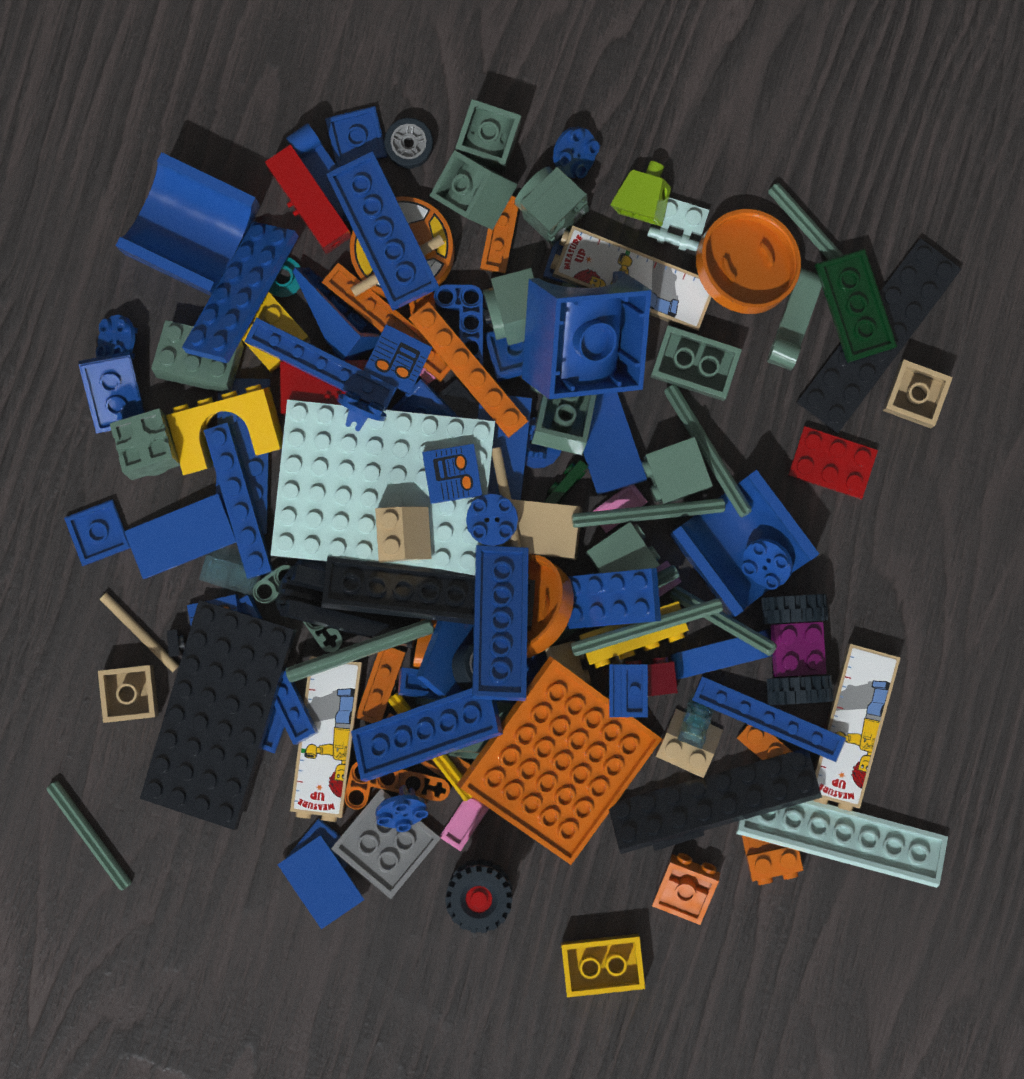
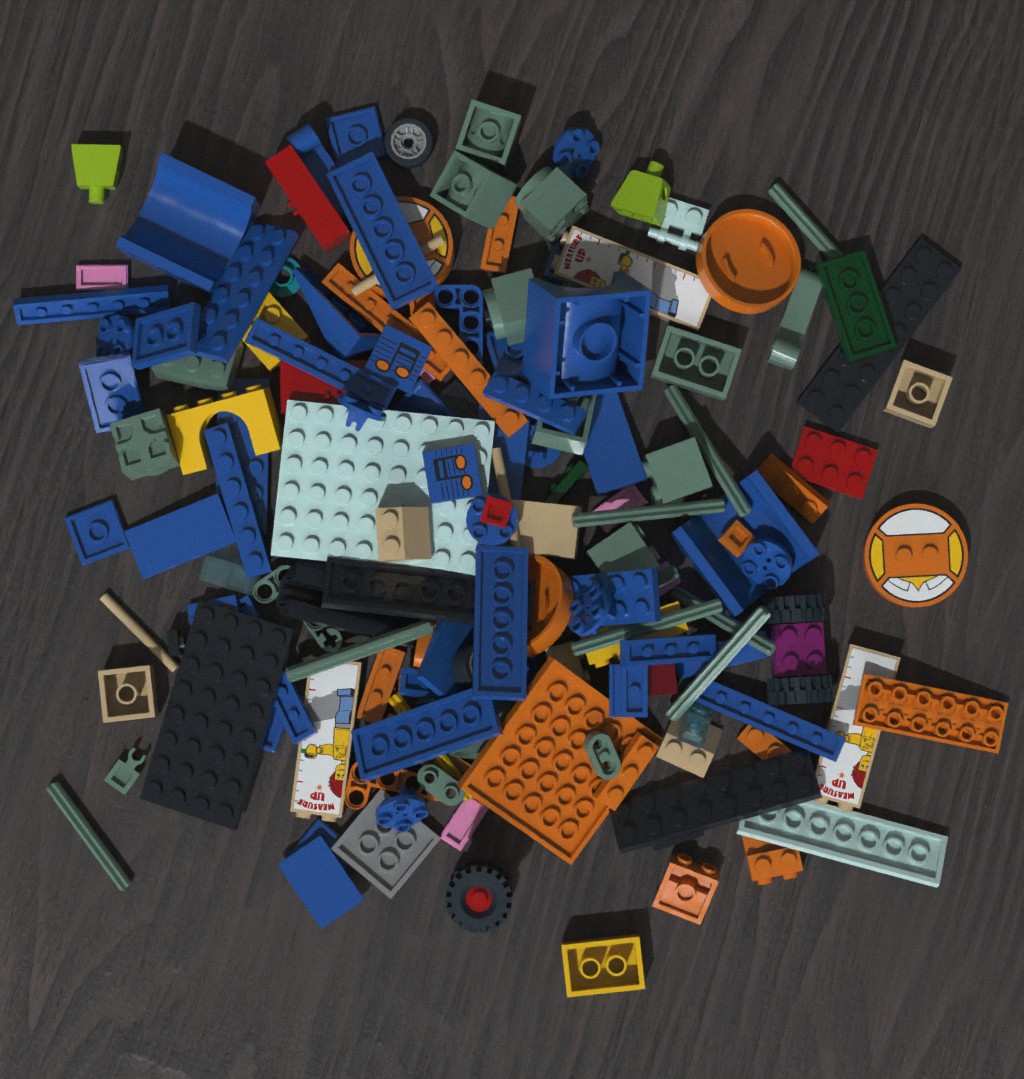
none -> blue plate [13,285,172,325]
none -> lime torso [71,144,124,204]
none -> bright pink tile [76,265,129,292]
none -> sand green plate [104,747,147,795]
none -> blue plate [131,302,201,370]
none -> sand green plate [417,763,466,806]
none -> red plate [480,496,513,529]
none -> blue plate [483,371,587,435]
none -> blue plate [569,585,617,636]
none -> sand green plate [584,730,621,780]
none -> orange plate [592,732,659,811]
none -> blue plate [620,634,716,667]
none -> sand green axle [666,606,771,721]
none -> orange plate [718,520,755,557]
none -> orange plate [757,453,831,524]
none -> orange plate [852,673,1009,754]
none -> piece [862,504,968,608]

